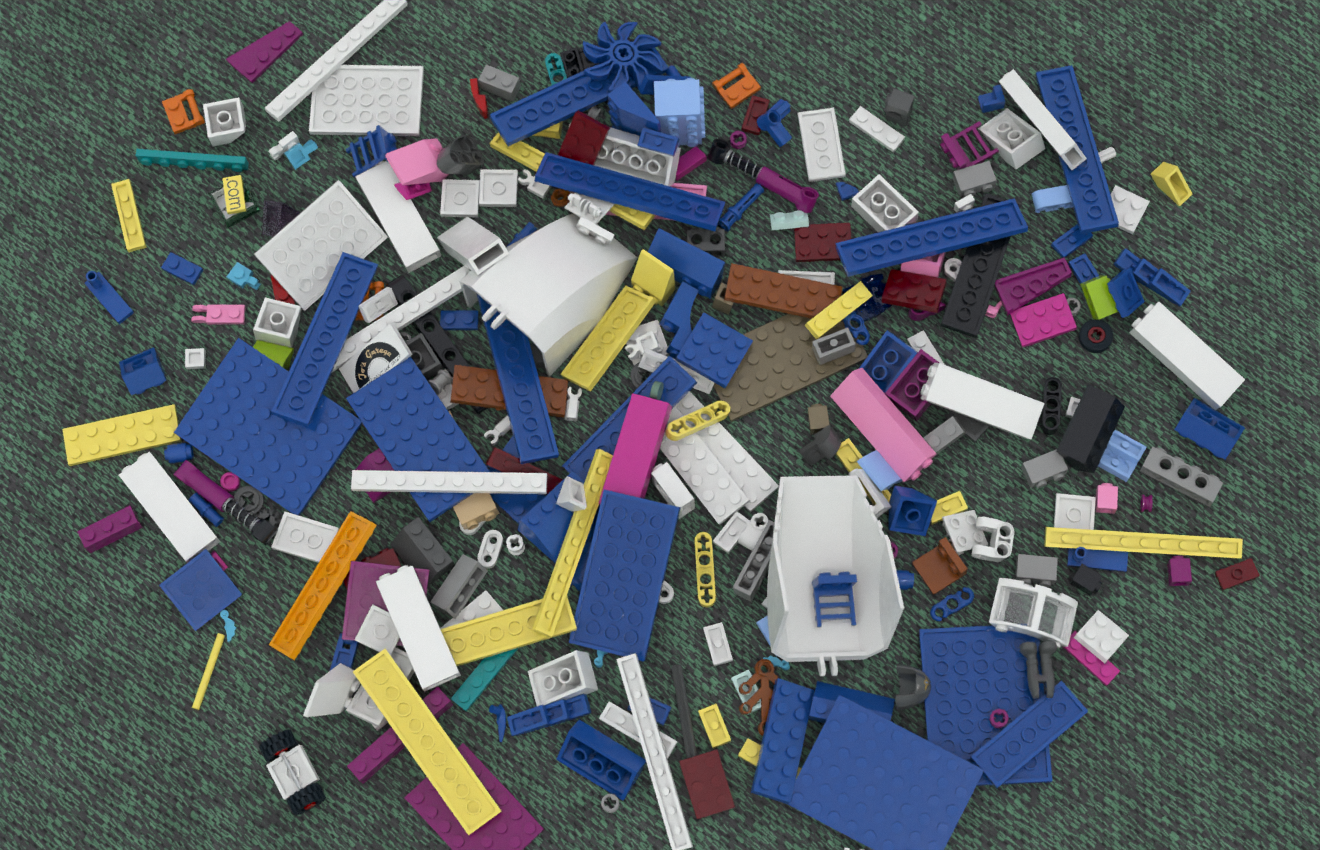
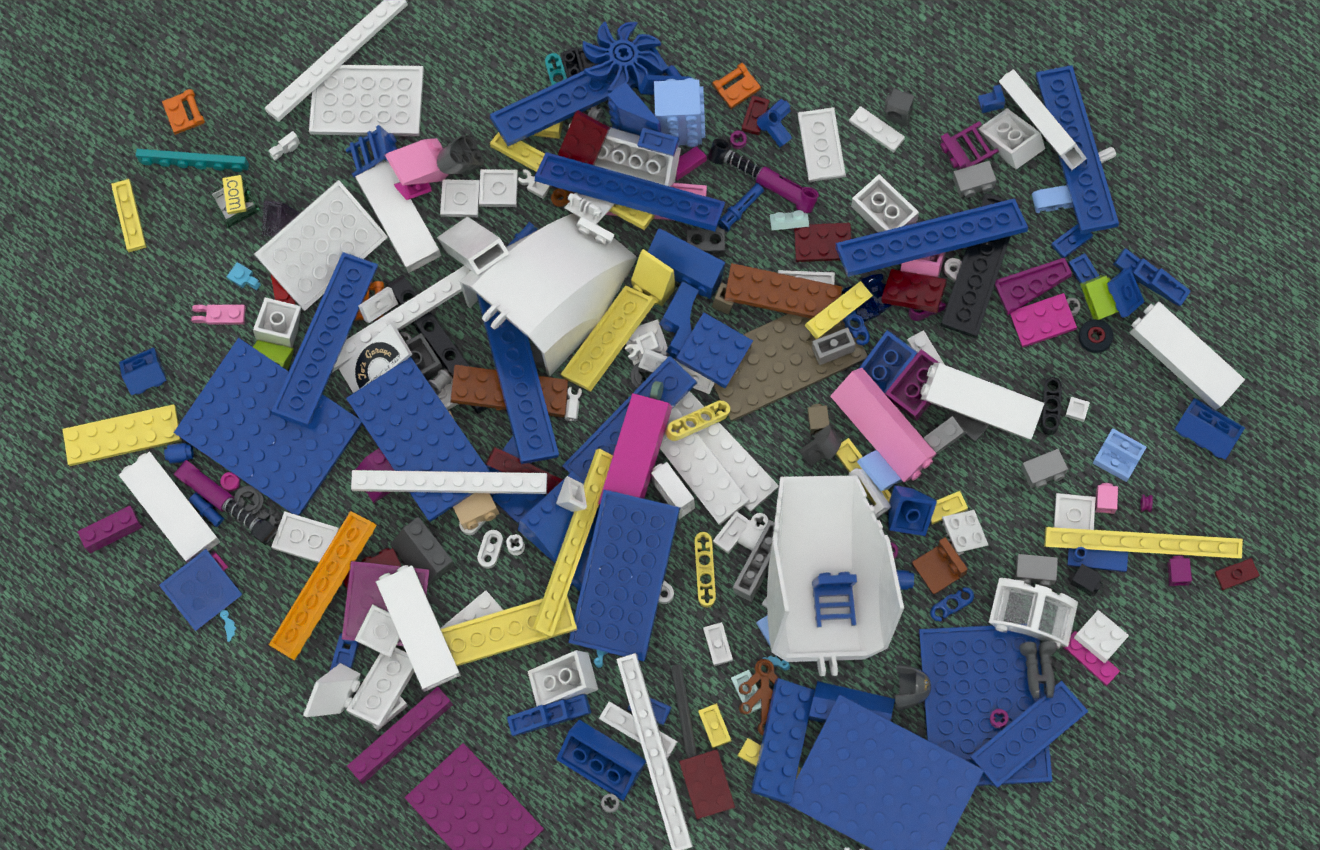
blue piece [84,271,134,324] -> none
blue plate [161,252,203,285] -> none
white plate [185,348,206,369] -> none
light yellow bar [192,633,225,710] -> none
white slope [203,97,246,146] -> none
magenta wing [226,21,303,83] -> none
plate [259,729,326,815] -> none
medium azure plate [284,139,318,169] -> none
light yellow plate [353,649,502,835] -> none
light grey brick [430,554,488,619] -> none
blue plate [440,310,479,330] -> none
teal plate [451,648,519,712] -> none
red slope [470,78,488,119] -> none
light grey brick [478,65,521,102] -> none
white bar [484,415,511,446] -> none
blue bar [489,704,506,742] -> none
blue tile [835,182,859,201] -> none
white plate [954,194,975,213] -> none
white piece [971,517,1014,562] -> none
bright pink hand [985,300,1002,318] -> none
black slope [1056,385,1125,473] -> none
white plate [1111,185,1150,234] -> none
light grey brick [1140,447,1223,507] -> none
light yellow slope [1151,162,1192,206] -> none

